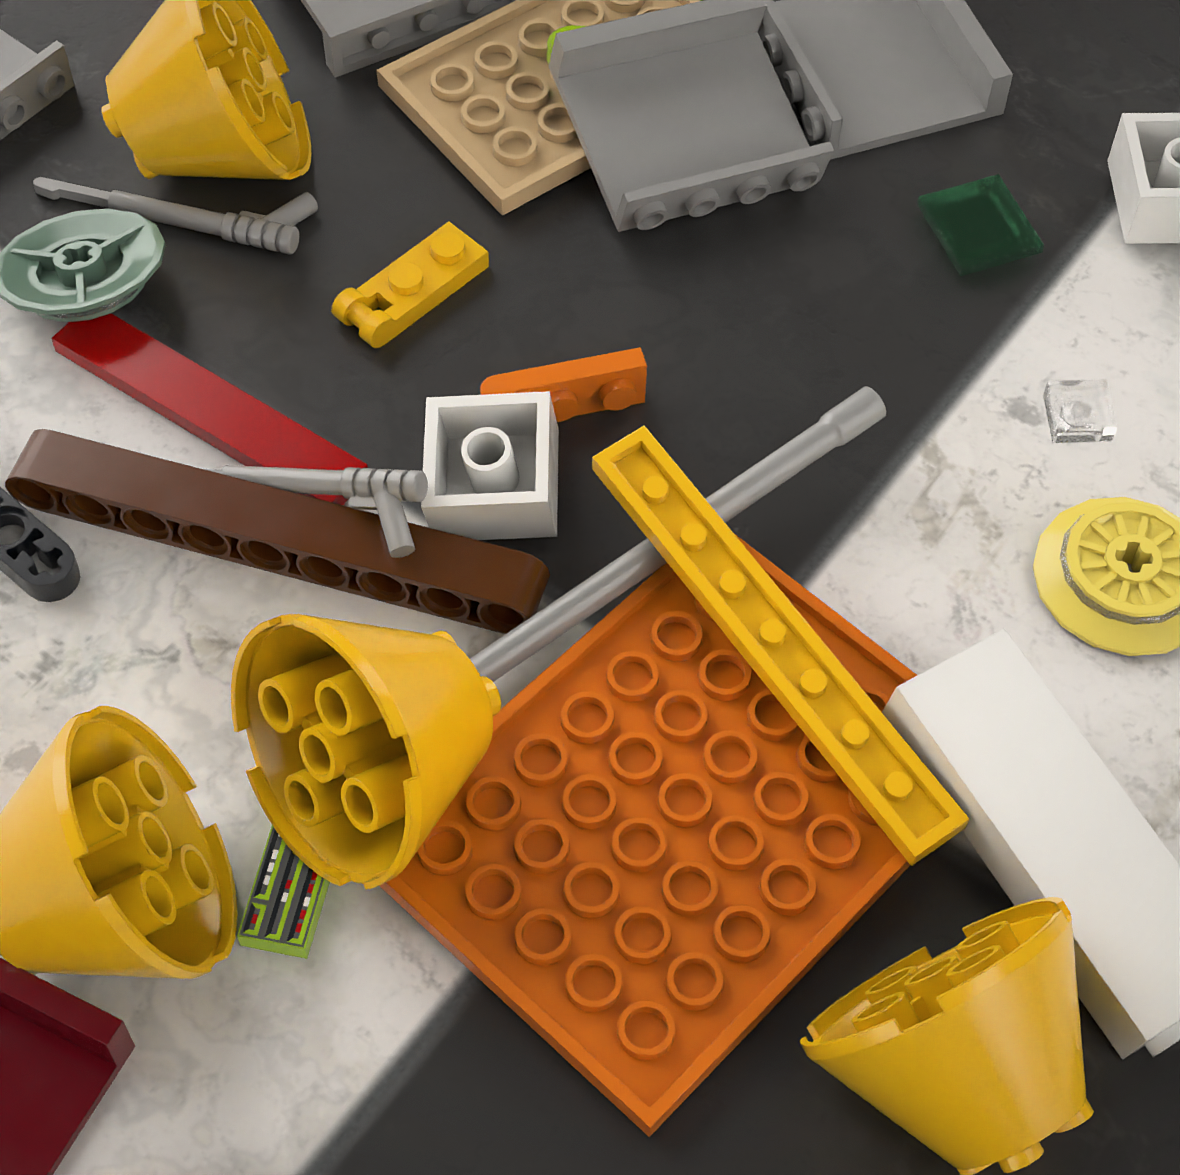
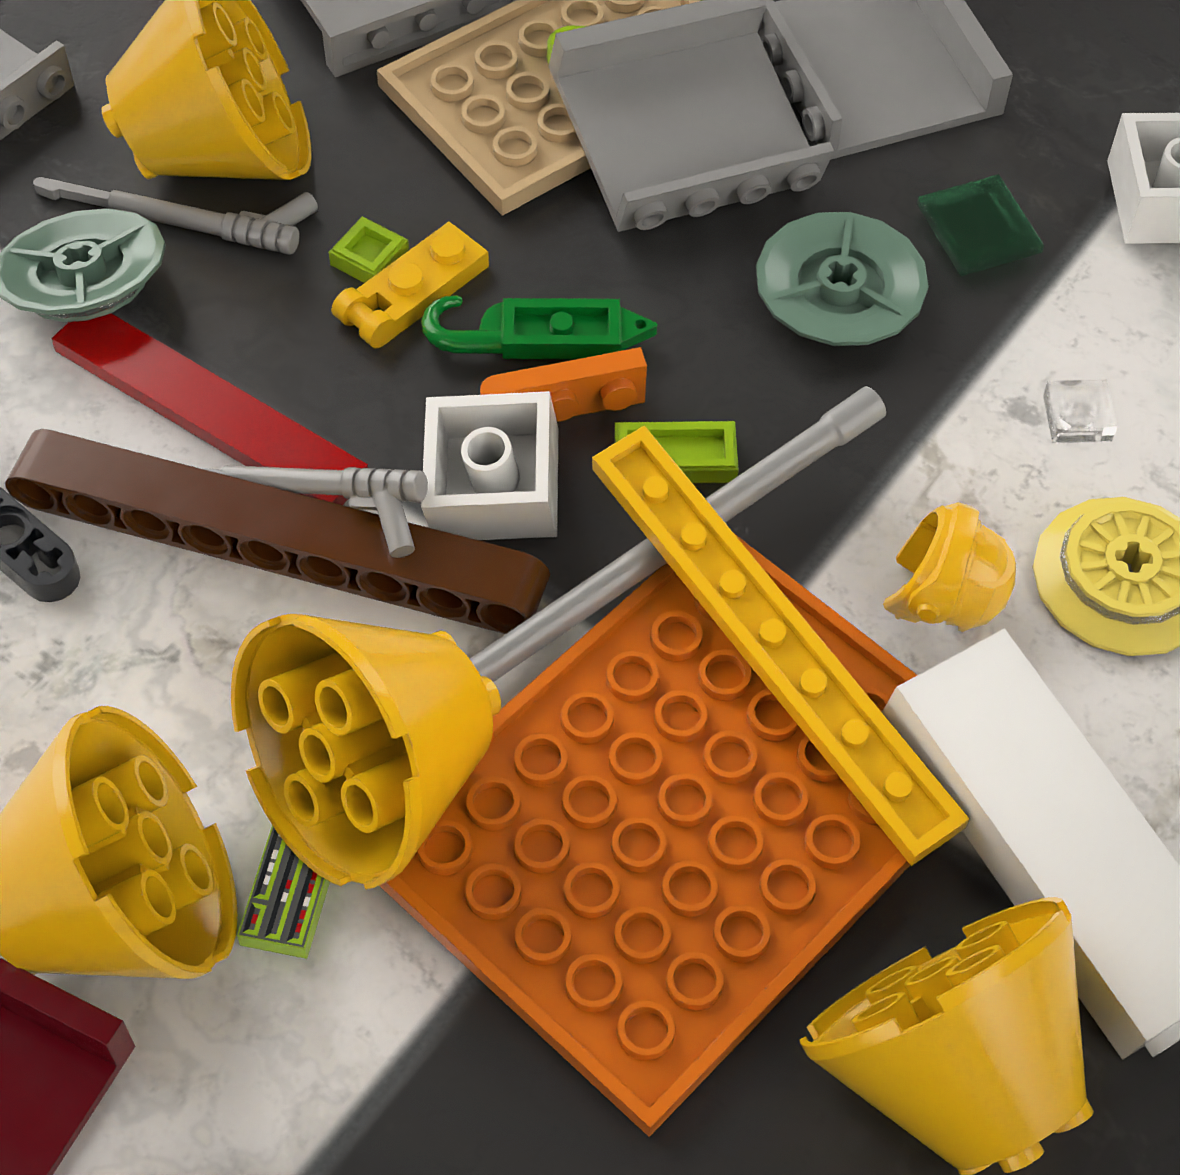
none -> lime tile [329,216,409,283]
none -> green plate [421,295,658,359]
none -> lime tile [614,421,739,483]
none -> sand green piece [756,212,929,346]
none -> yellow helmet [883,502,1016,632]

